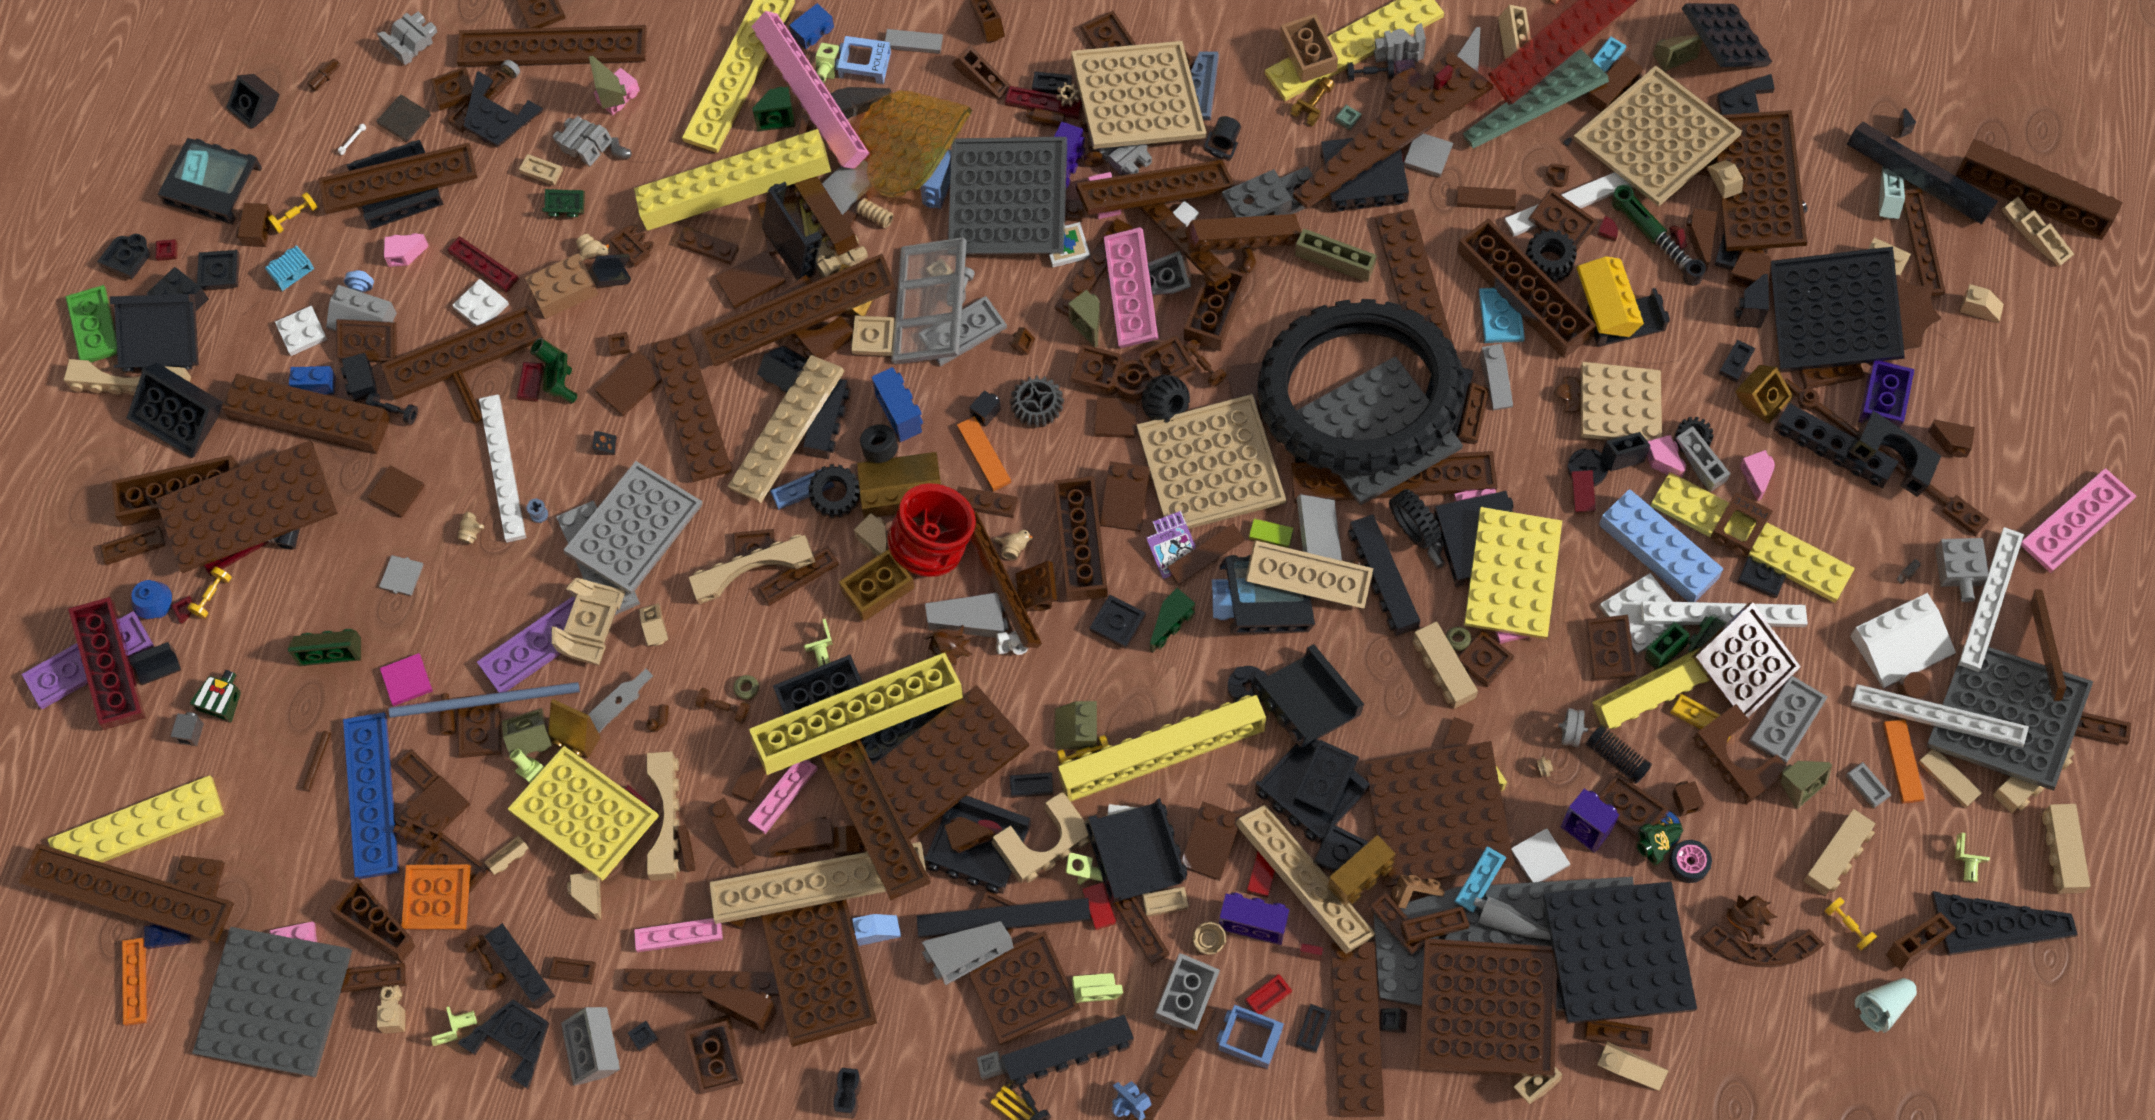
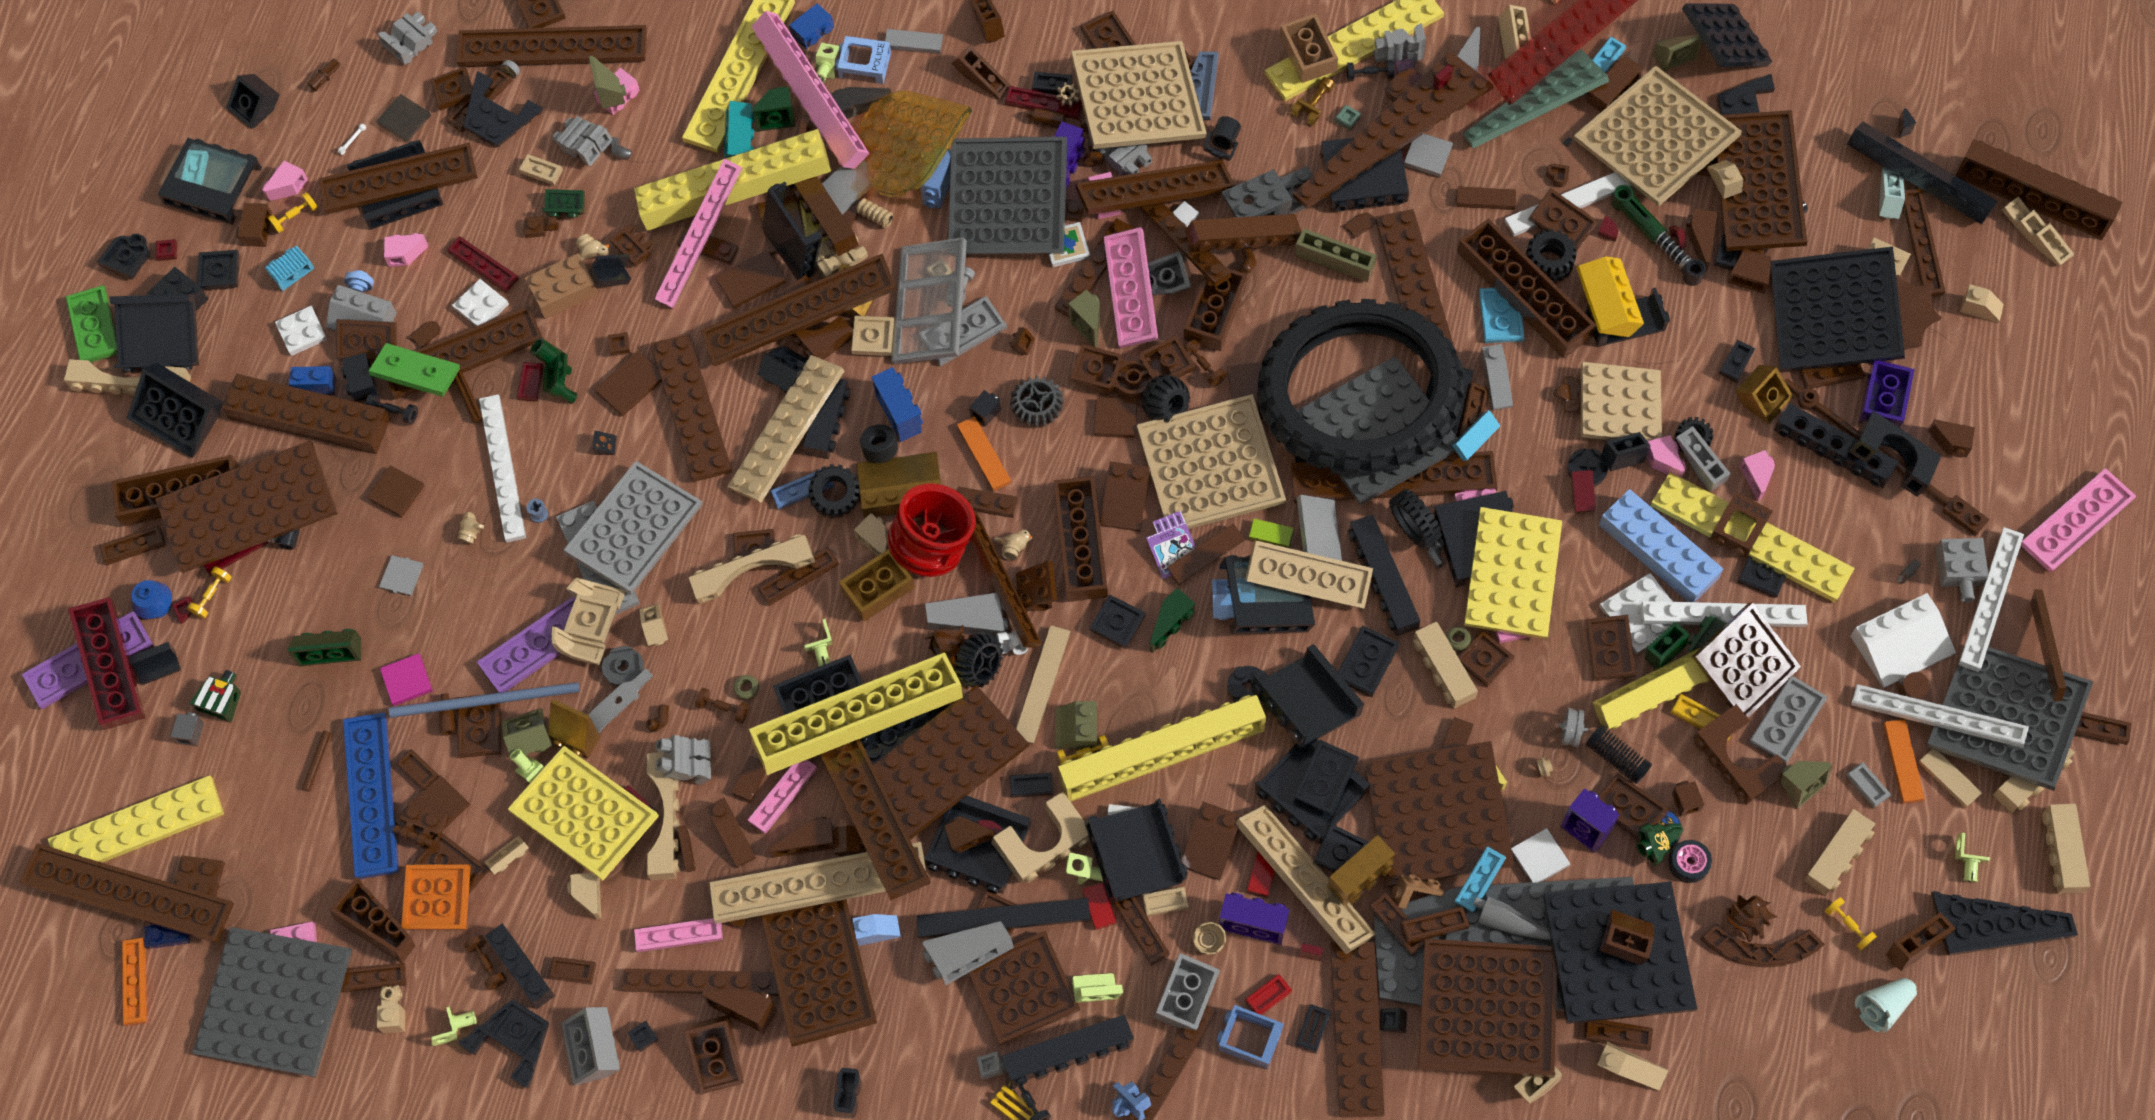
black slope [1734,274,1769,328] -> none
none -> bright pink slope [262,161,308,201]
none -> bright green plate [369,343,460,397]
none -> reddish brown piece [408,321,441,349]
none -> reddish brown plate [524,216,559,238]
none -> dark grey plate [602,646,645,687]
none -> bright pink plate [655,159,743,308]
none -> light grey hips [656,735,711,785]
none -> teal brick [724,101,754,159]
none -> black gear [954,632,1003,688]
none -> tan tile [1016,625,1070,745]
none -> black tile [1338,625,1400,697]
none -> reddish brown piece [1343,213,1375,239]
none -> medium azure tile [1452,410,1500,461]
none -> reddish brown slope [1600,910,1654,966]

